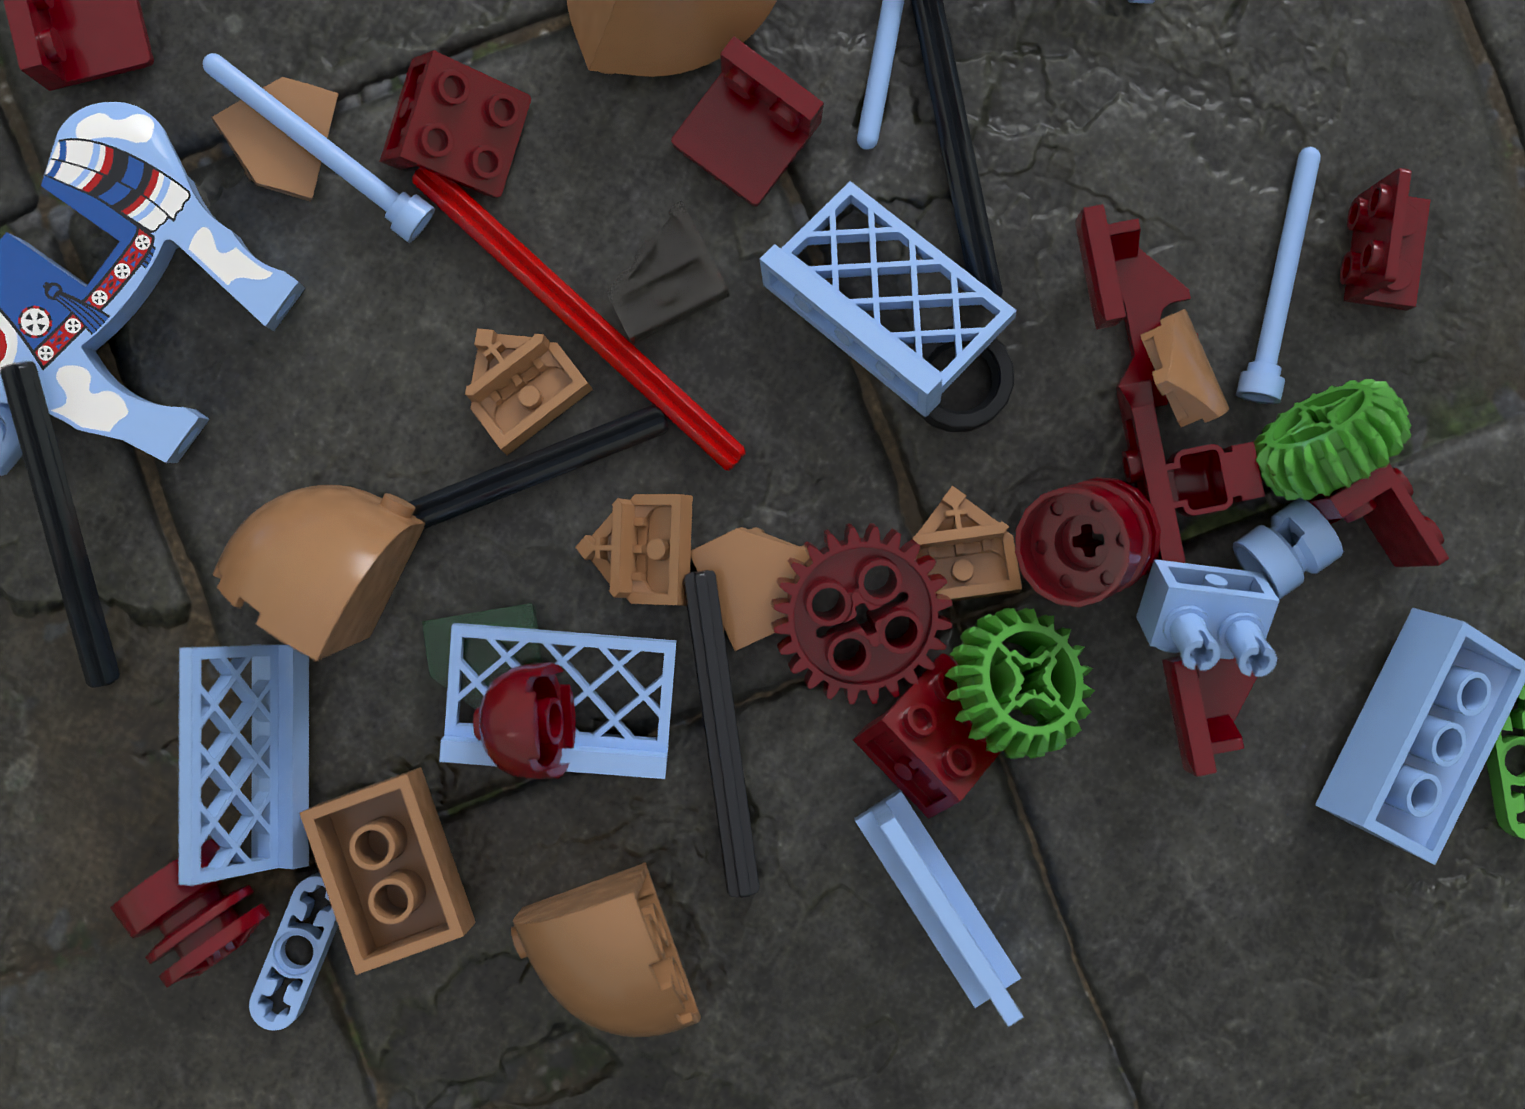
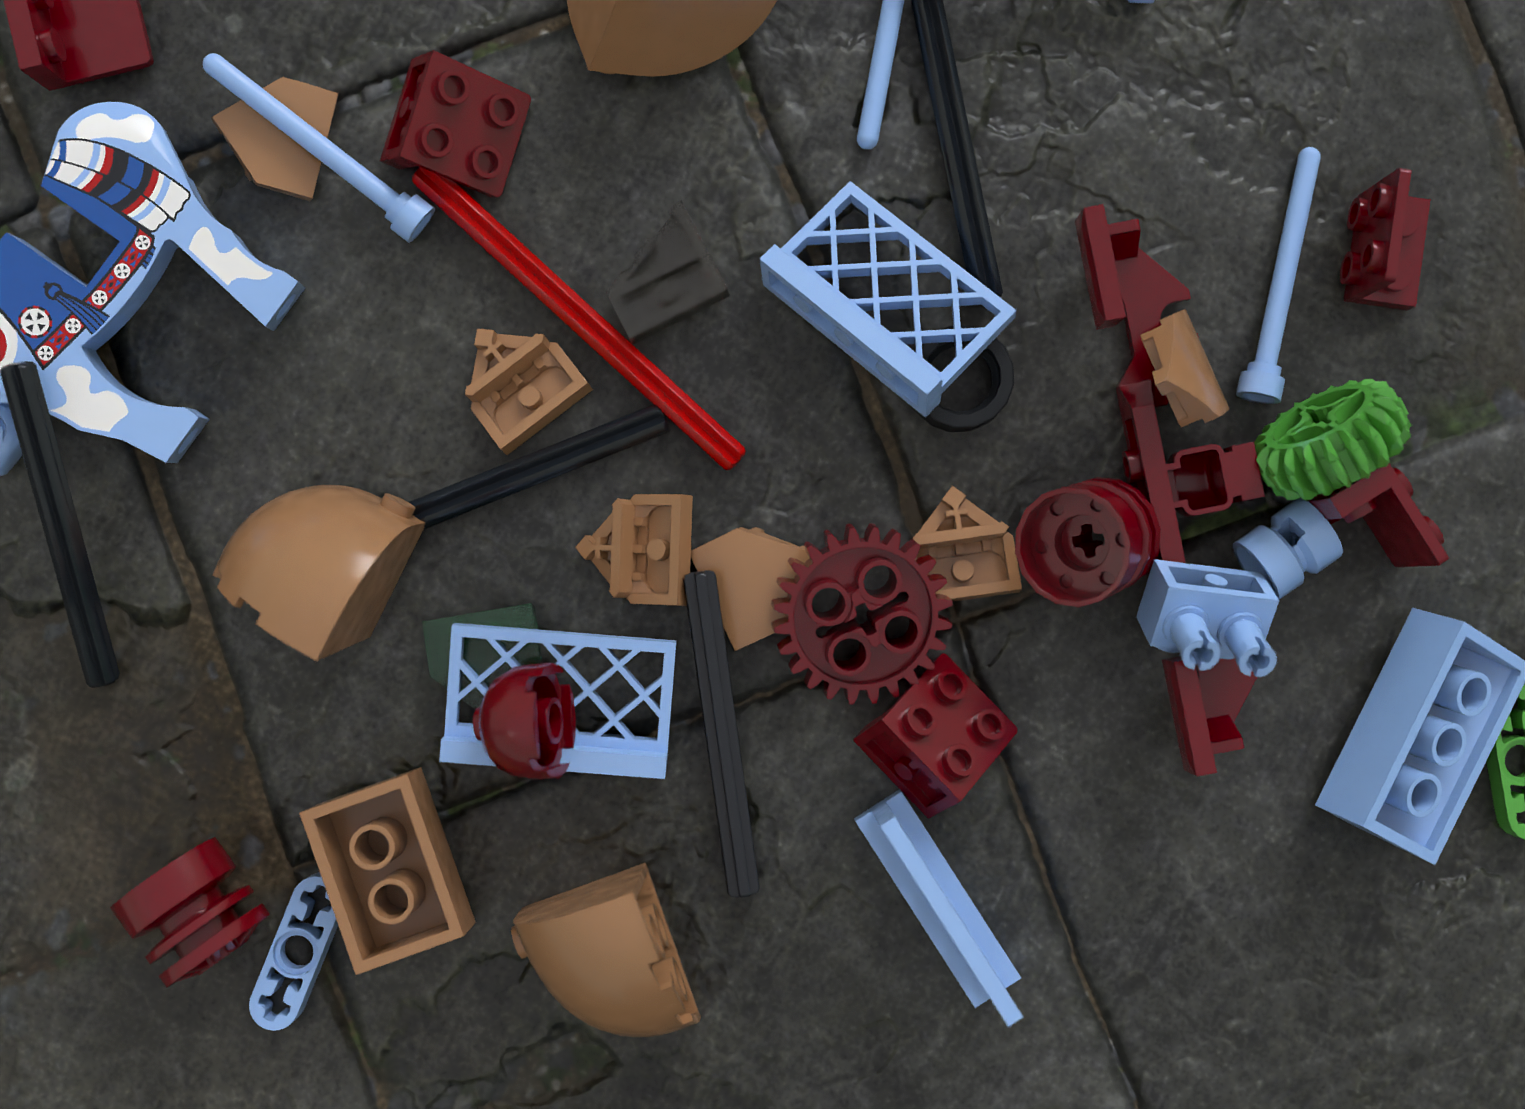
light blue fence [179,644,309,886] -> none
dark red bracket [671,36,824,207] -> none
bright green gear [945,608,1096,759] -> none

